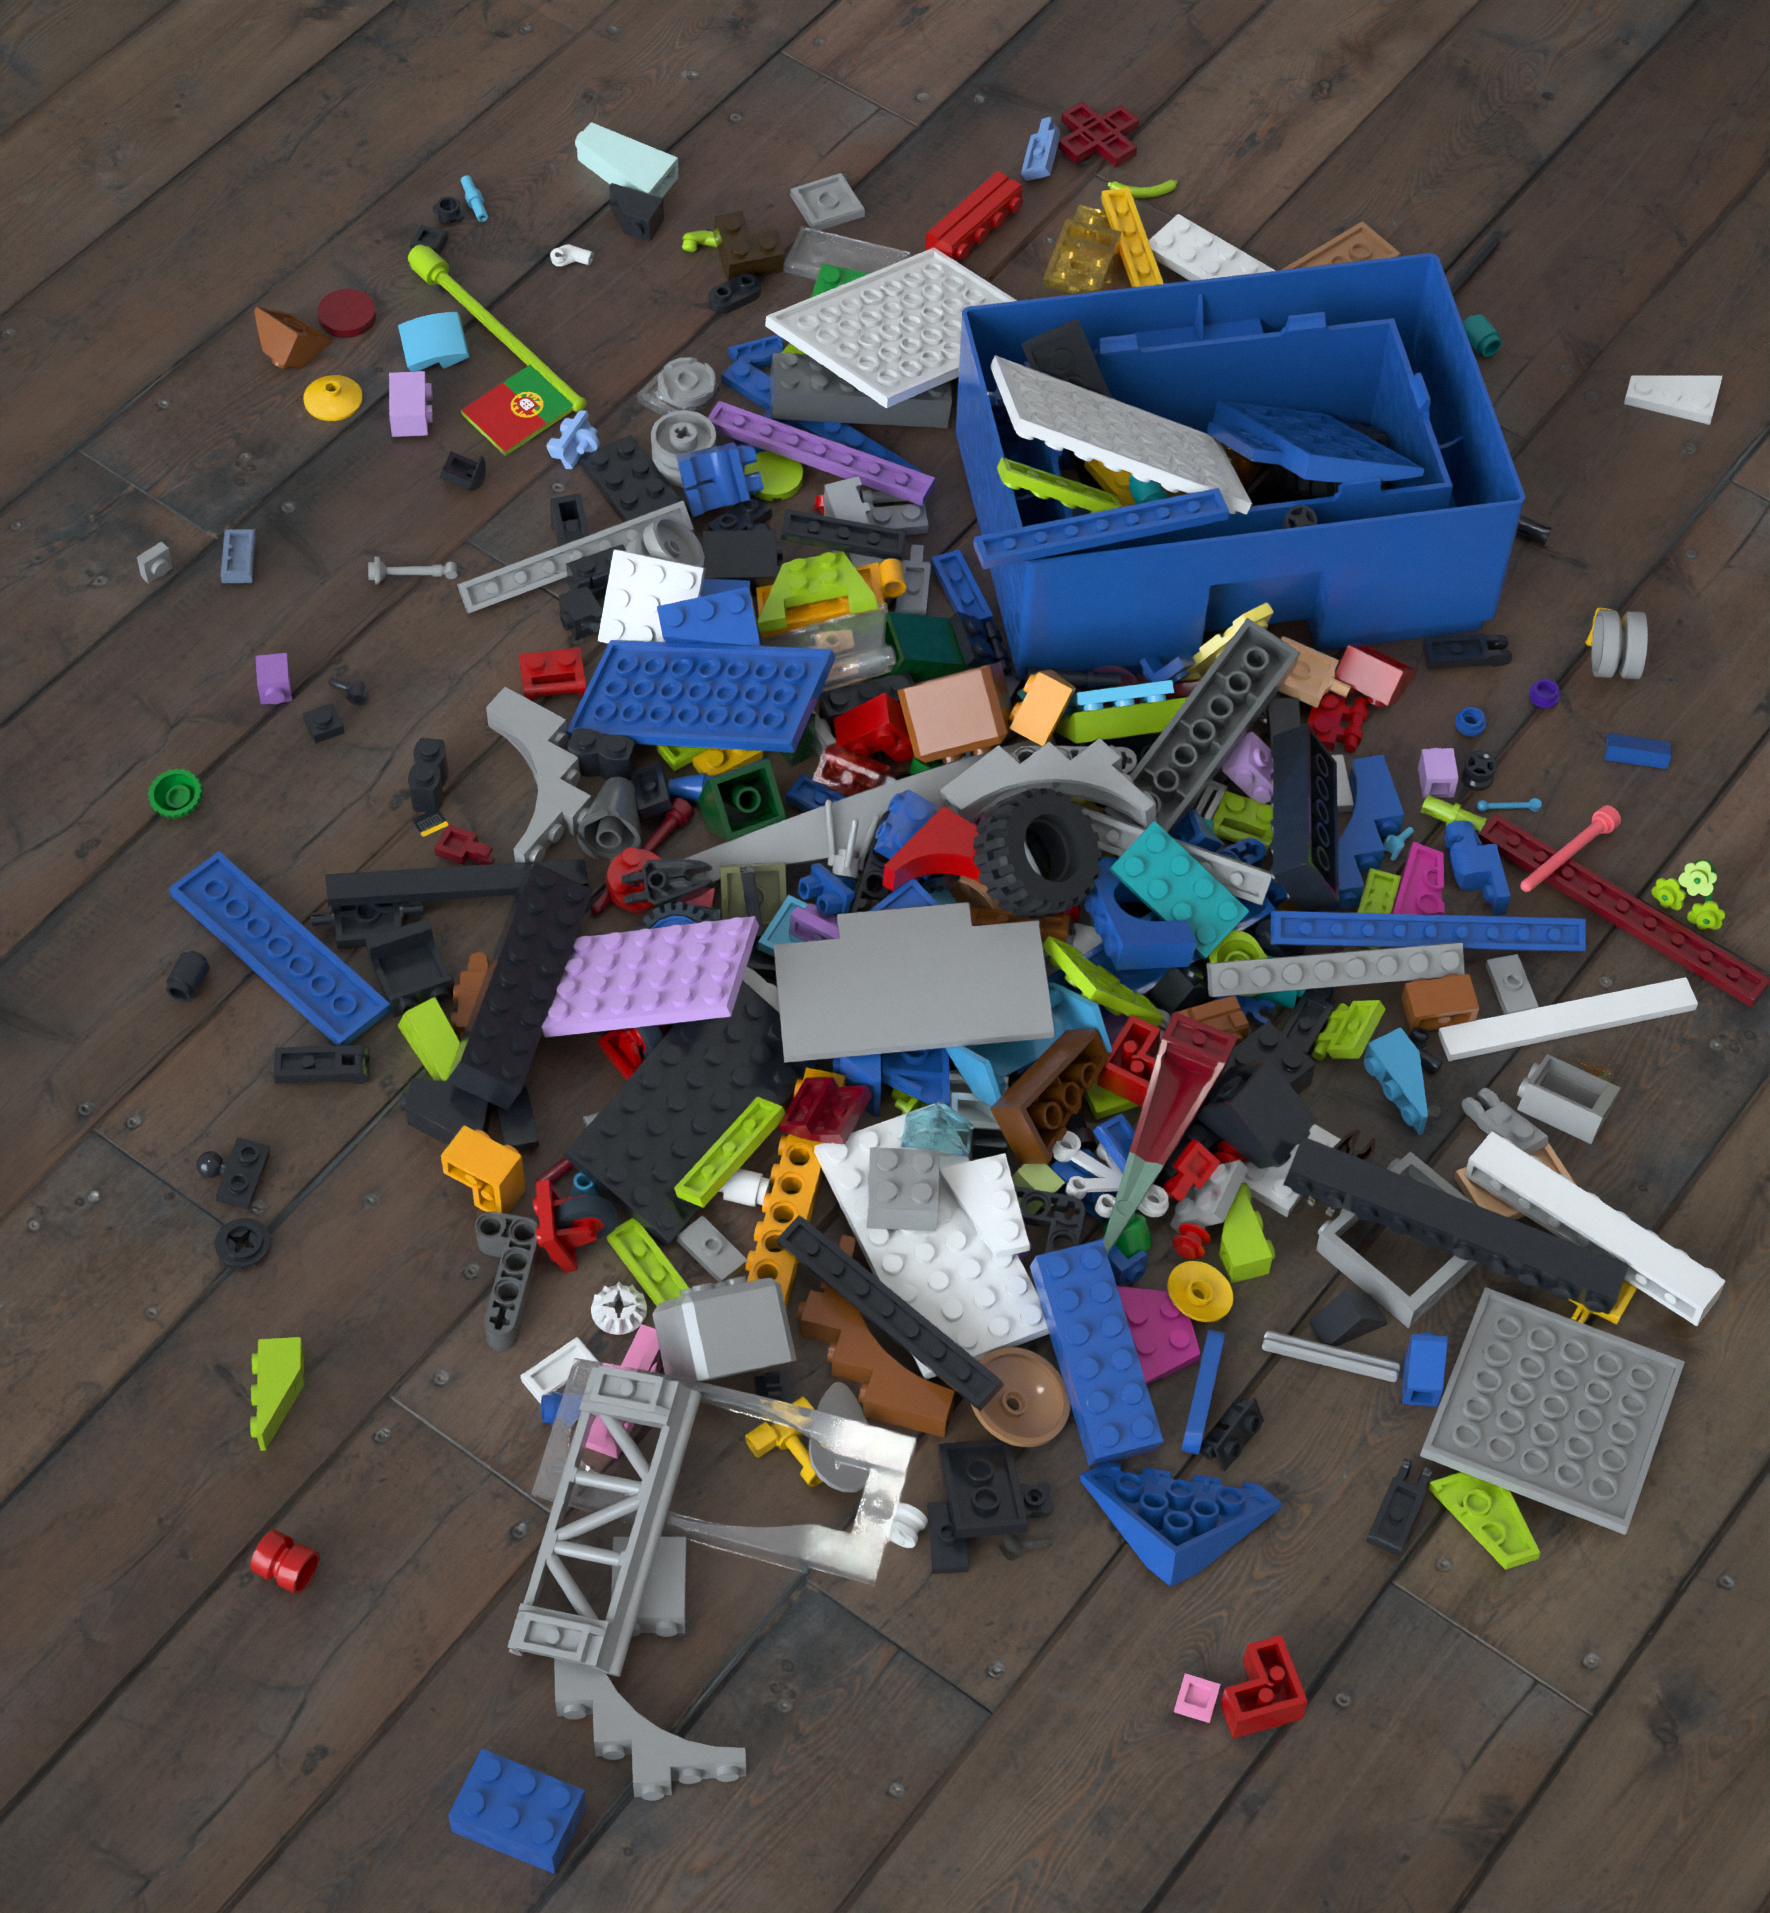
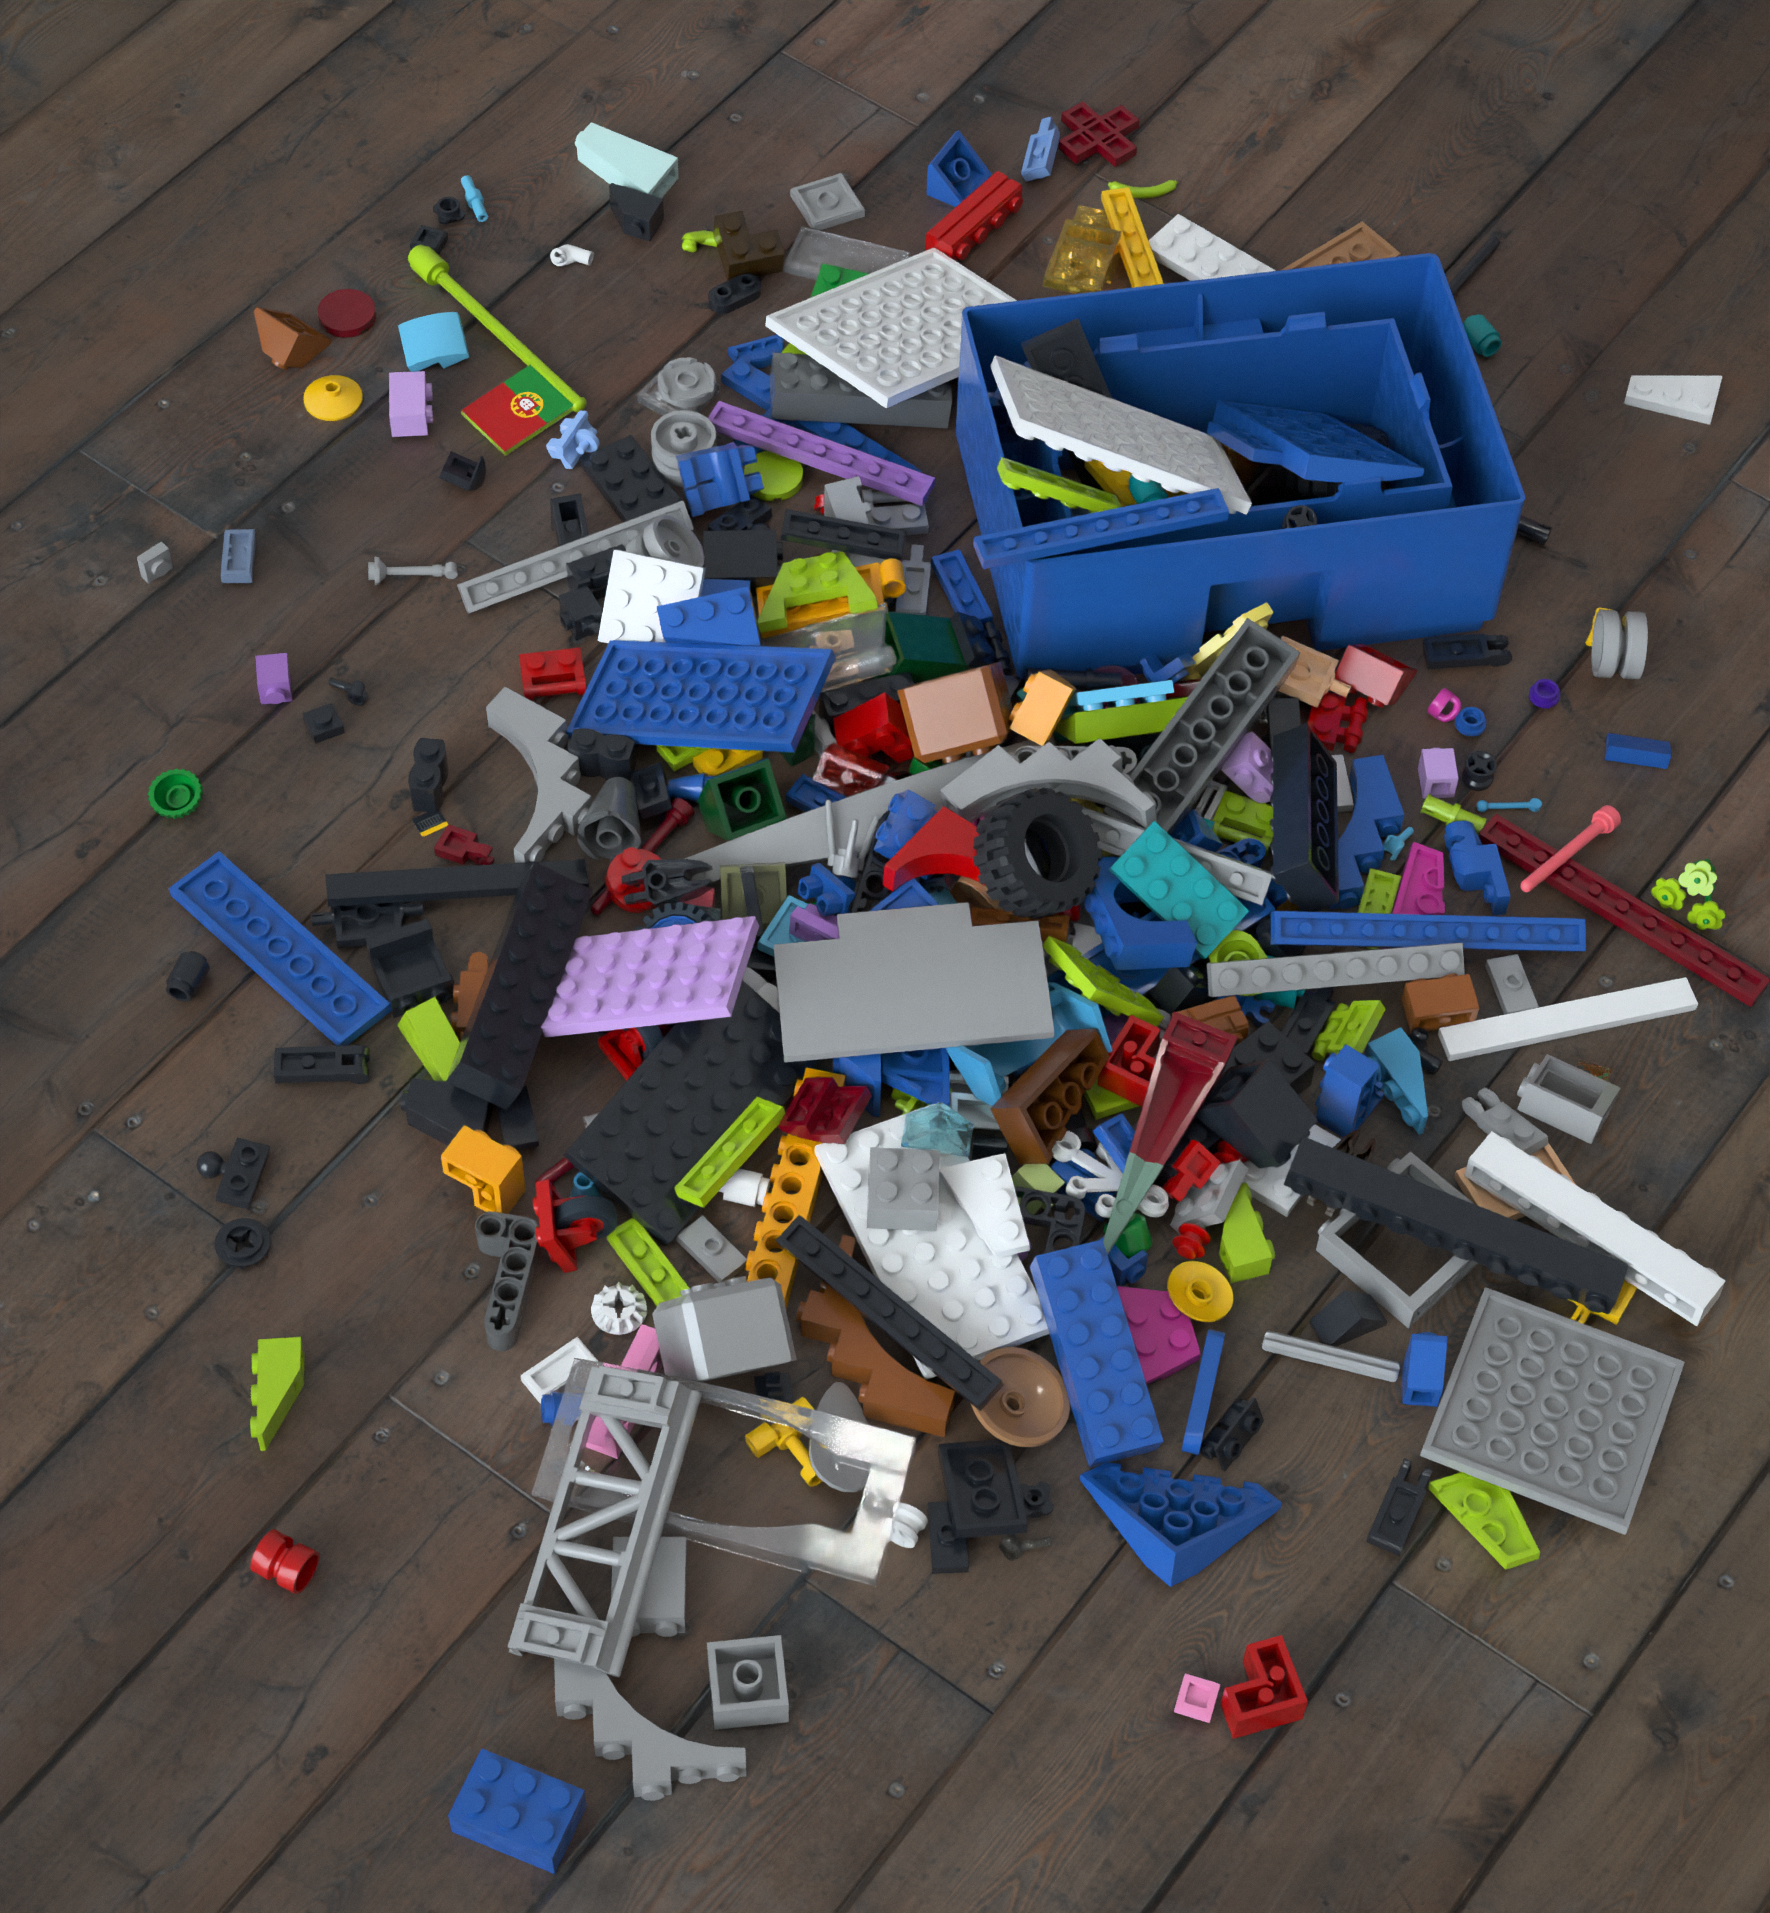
none -> light grey brick [707,1635,789,1730]
none -> blue slope [927,130,992,207]
none -> blue wedge [1315,1044,1385,1137]
none -> dark pink tile [1427,687,1461,723]

